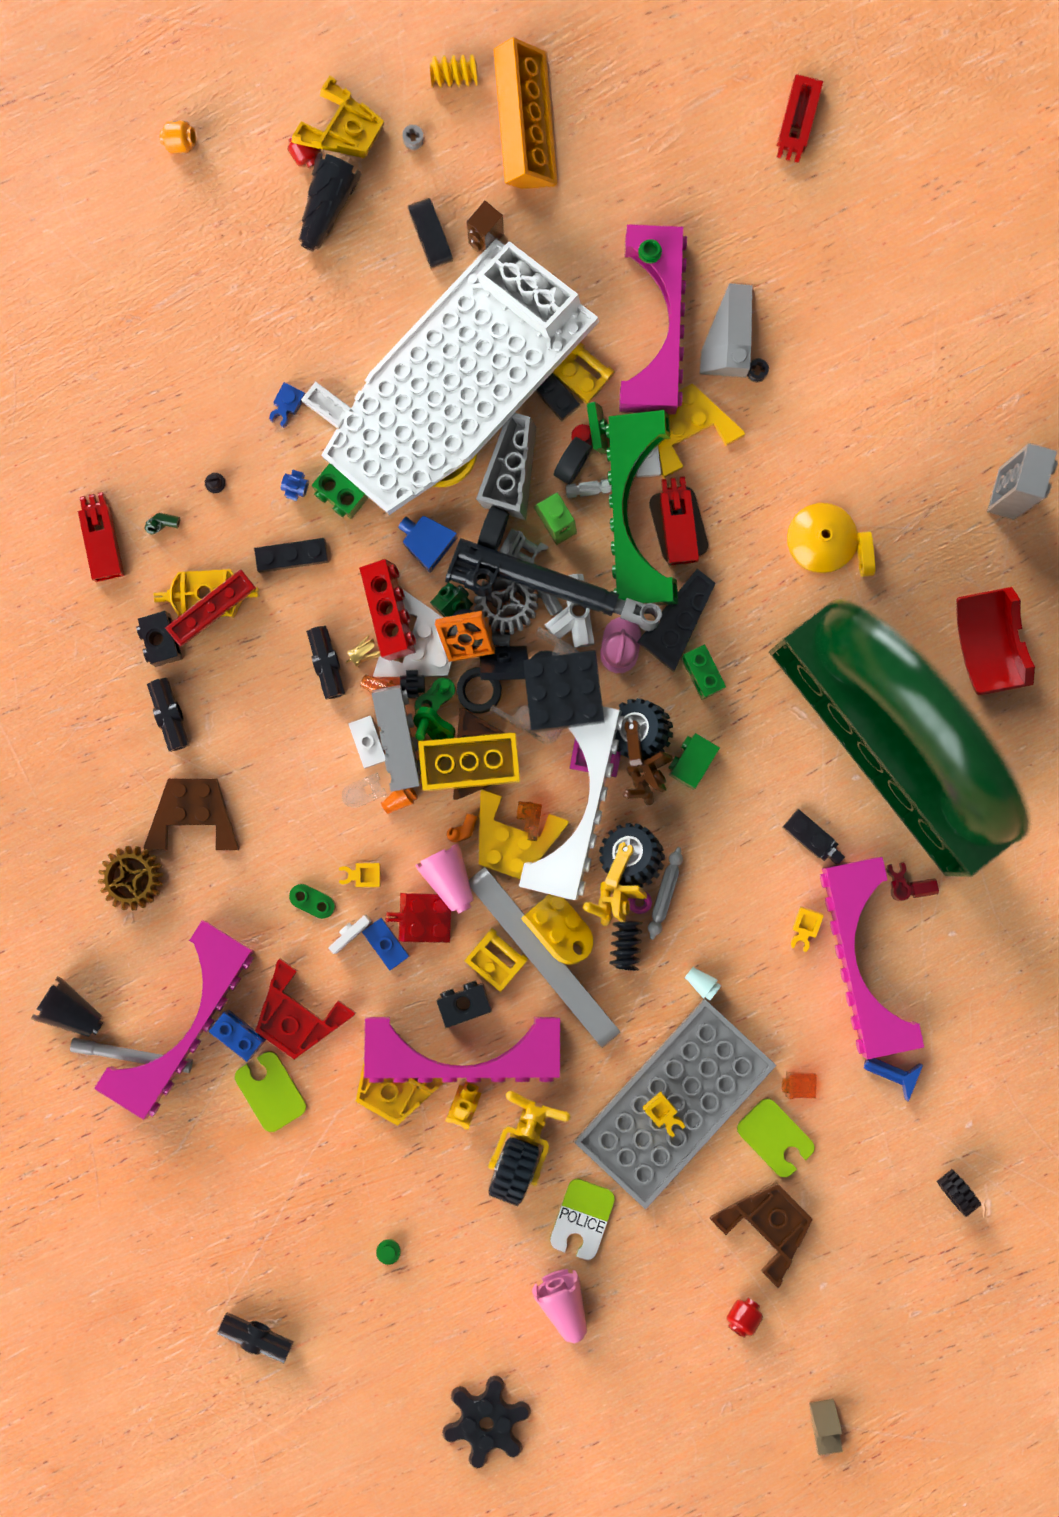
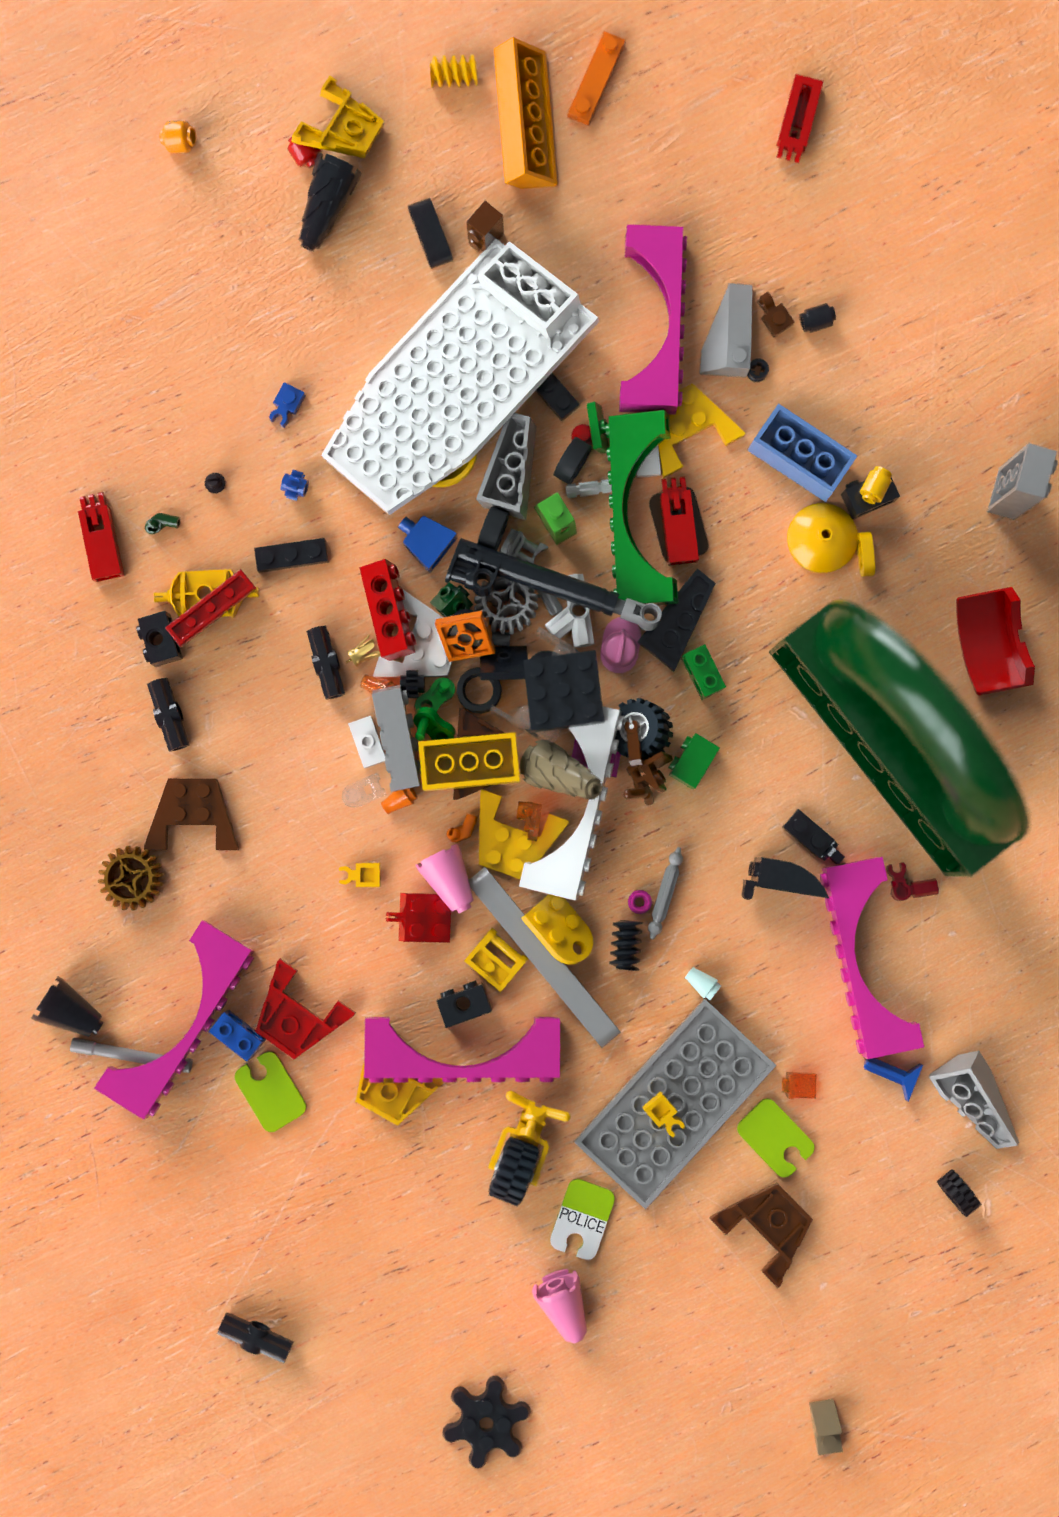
green plate [289,884,336,919] -> none
white plate [301,381,353,429] -> none
green brick [312,463,369,519] -> none
white plate [328,914,372,954] -> none
blue plate [362,918,409,971] -> none
green plate [376,1239,401,1265] -> none
light grey bush [402,125,424,150] -> none
yellow hips [445,1082,482,1130] -> none
yellow plate [552,342,615,404] -> none
piece [583,823,665,926] -> none
green plate [638,239,662,264] -> none
red head [727,1298,763,1338] -> none
yellow plate [791,906,824,952] -> none
none -> dark tan cone [520,740,602,800]
none -> orange plate [567,31,625,126]
none -> black piece [742,857,829,900]
none -> medium blue brick [748,403,857,502]
none -> reddish brown plate [757,292,795,337]
none -> black brick [799,303,836,333]
none -> black brick [841,477,900,519]
none -> yellow brick [860,466,892,504]
none -> light grey wedge [929,1051,1019,1149]

